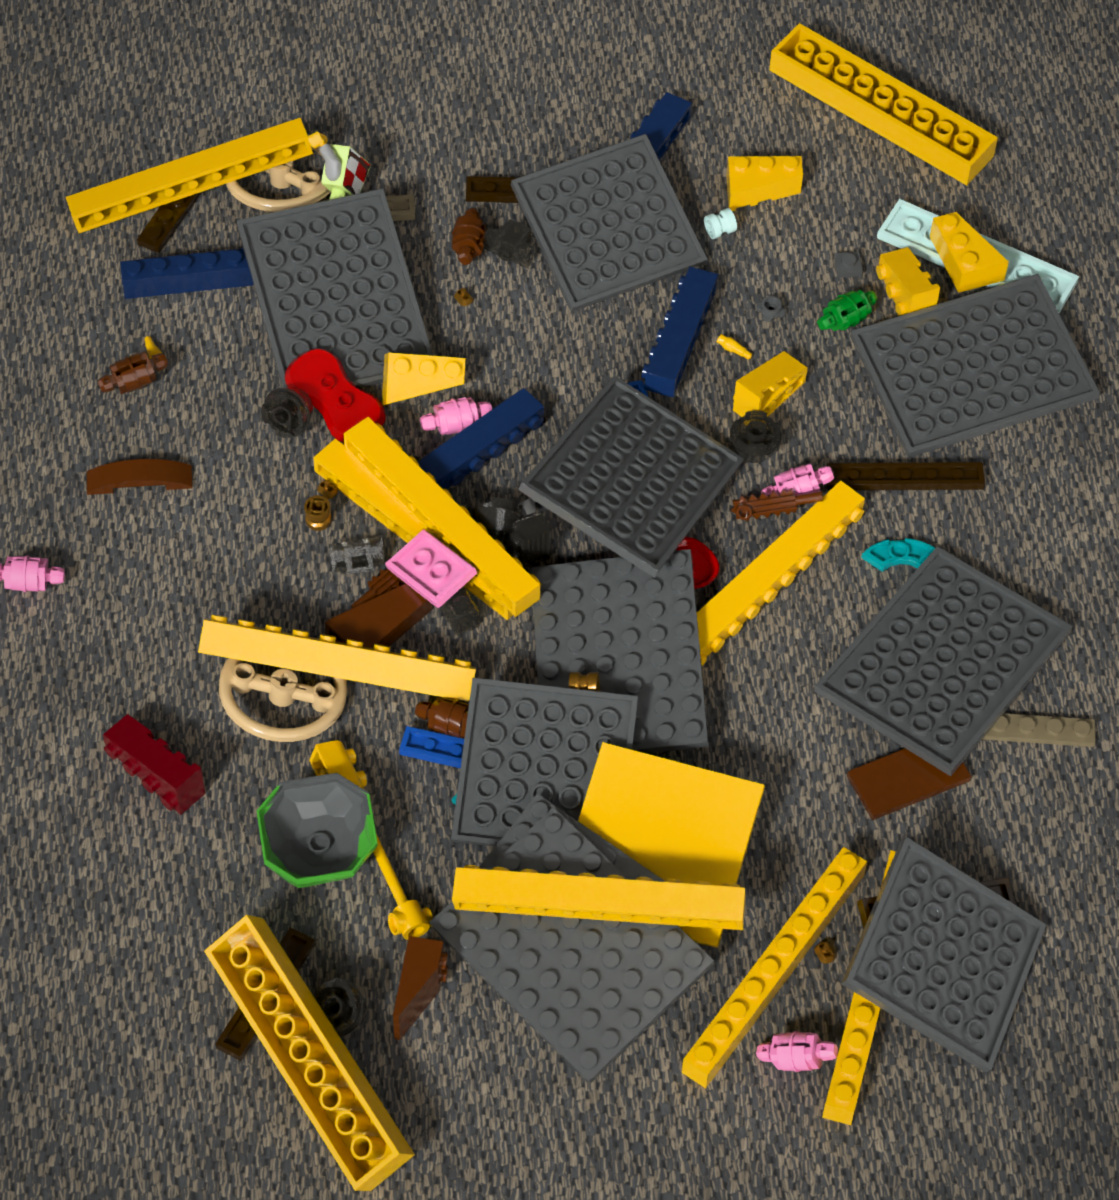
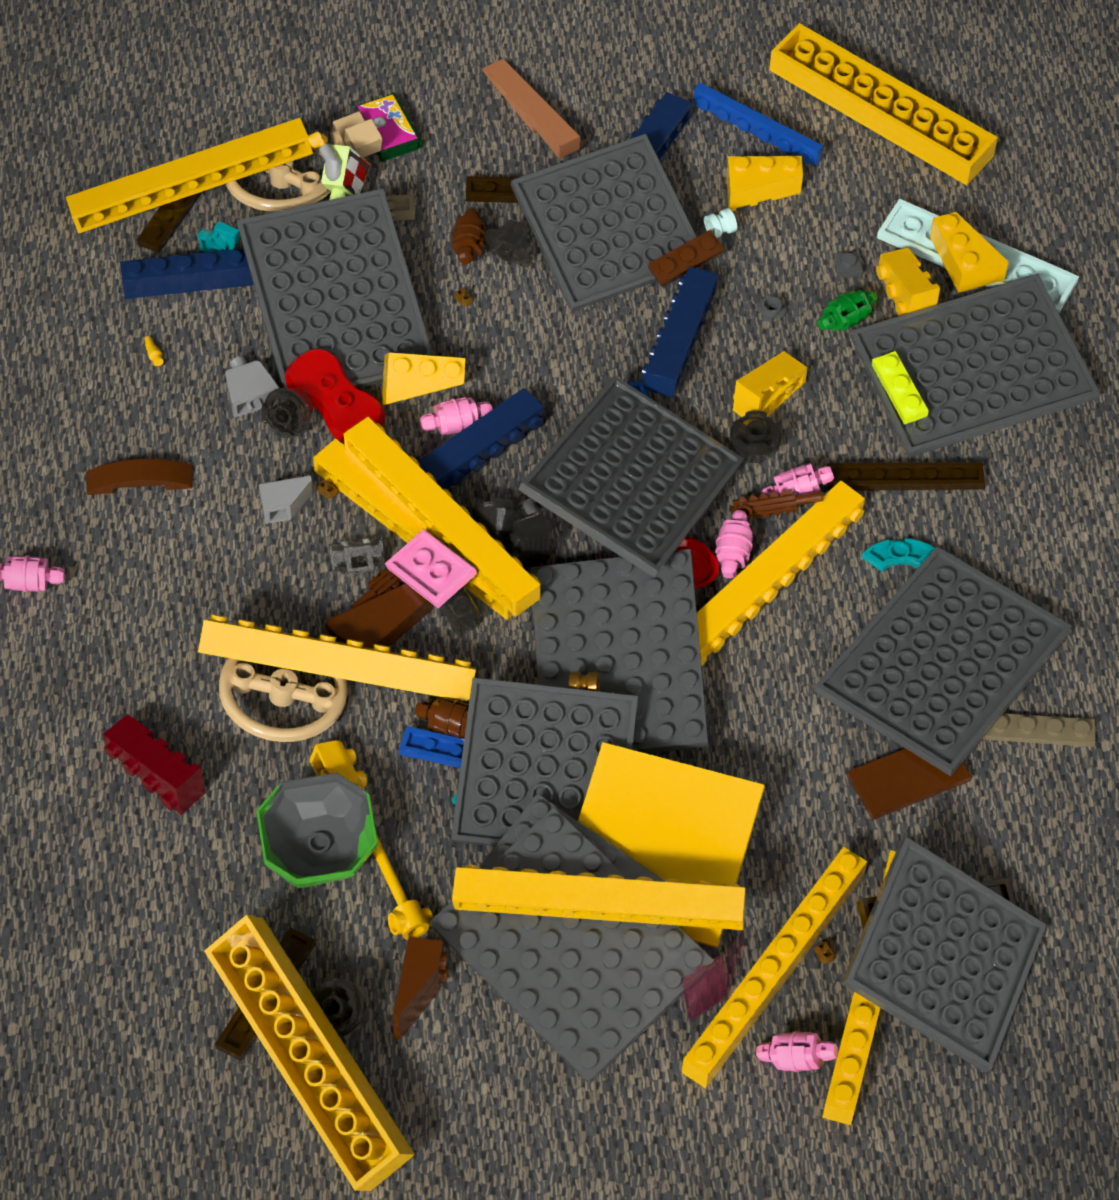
reddish brown piece [97,351,169,394] -> none
pearl gold wheel [304,495,332,531] -> none
yellow piece [716,334,752,360] -> none
none -> teal tile [197,221,240,253]
none -> light grey torso [225,356,280,418]
none -> light grey slope [259,475,313,524]
none -> tan brick [330,112,382,157]
none -> piece [356,93,423,162]
none -> nougat slope [483,59,580,159]
none -> reddish brown plate [648,229,724,287]
none -> clear pink piece [681,956,728,1021]
none -> blue plate [693,83,823,167]
none -> bright pink piece [715,510,753,578]
none -> neon yellow plate [872,351,929,425]

